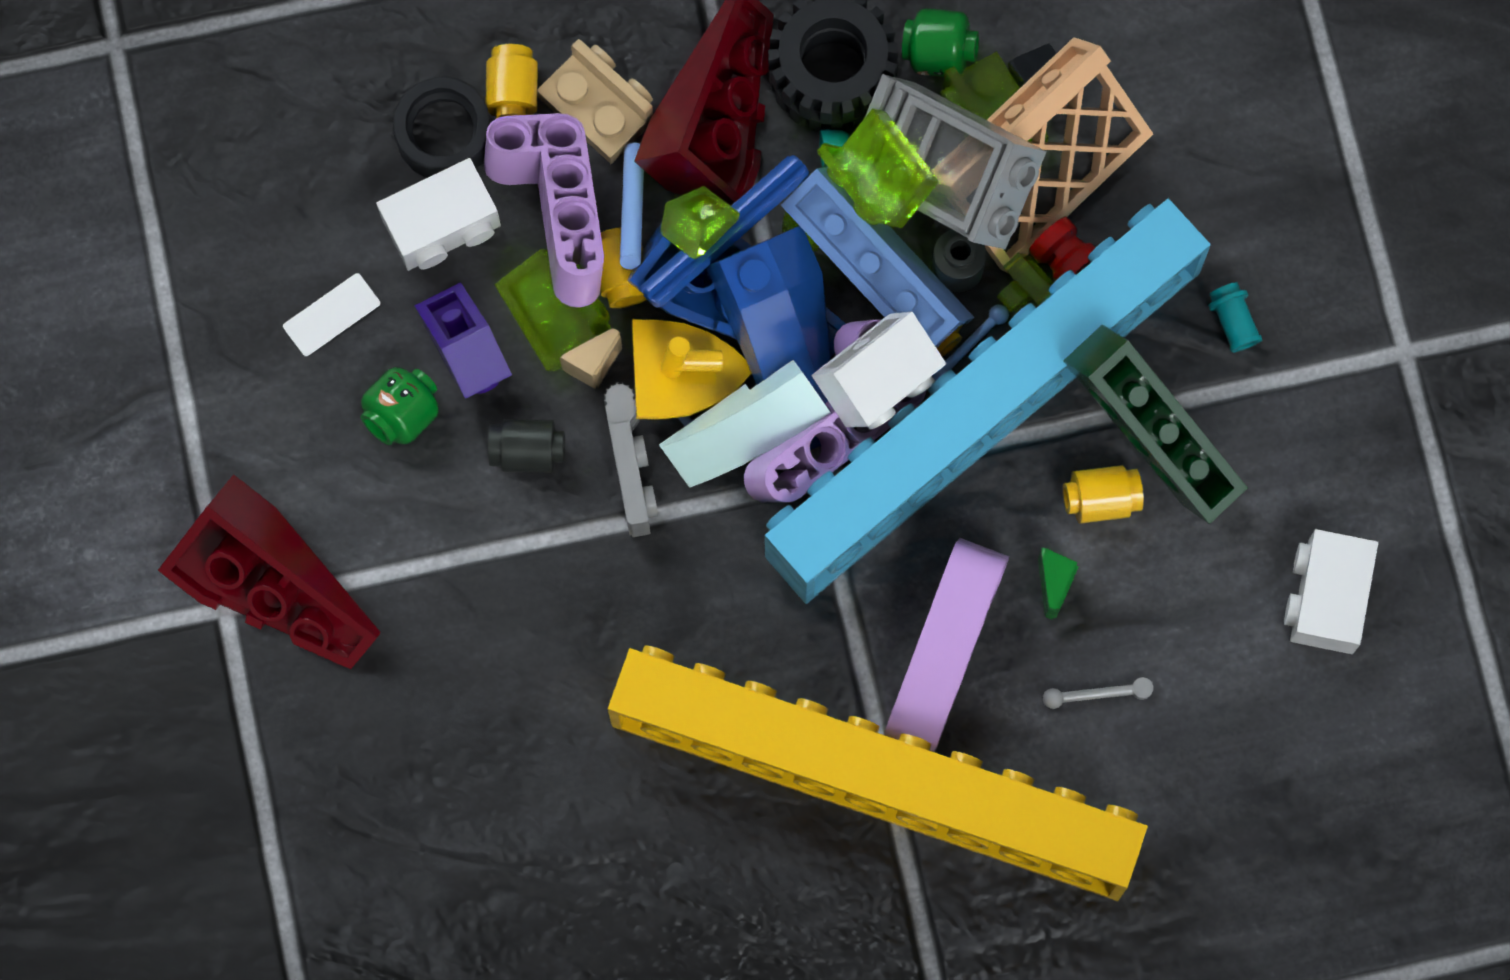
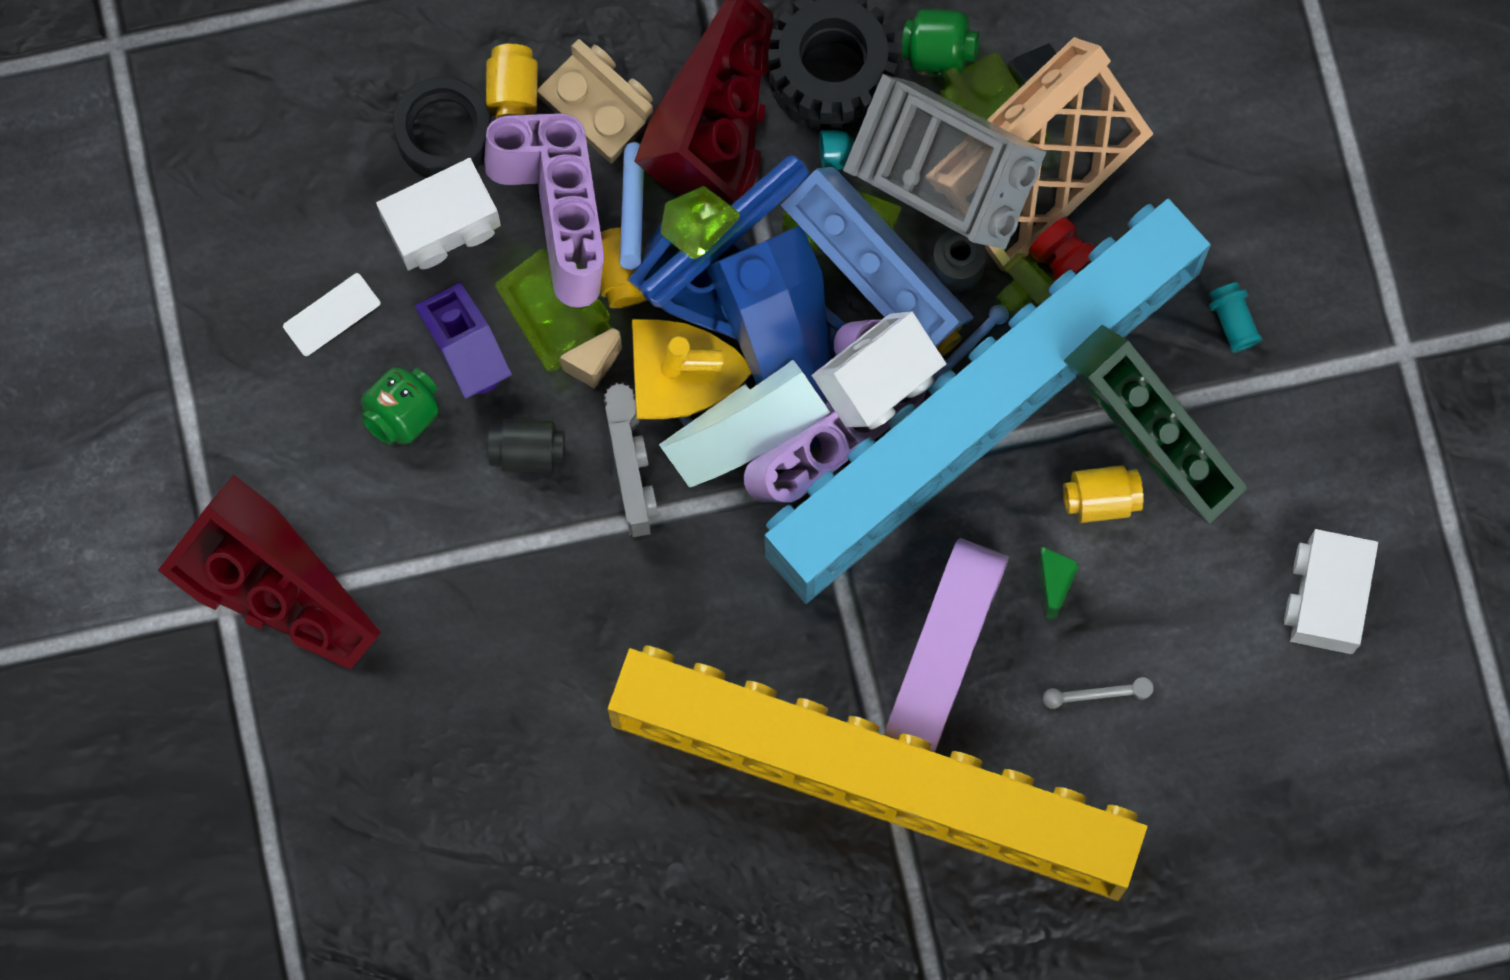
clear neon green bracket [817,108,940,228] -> none

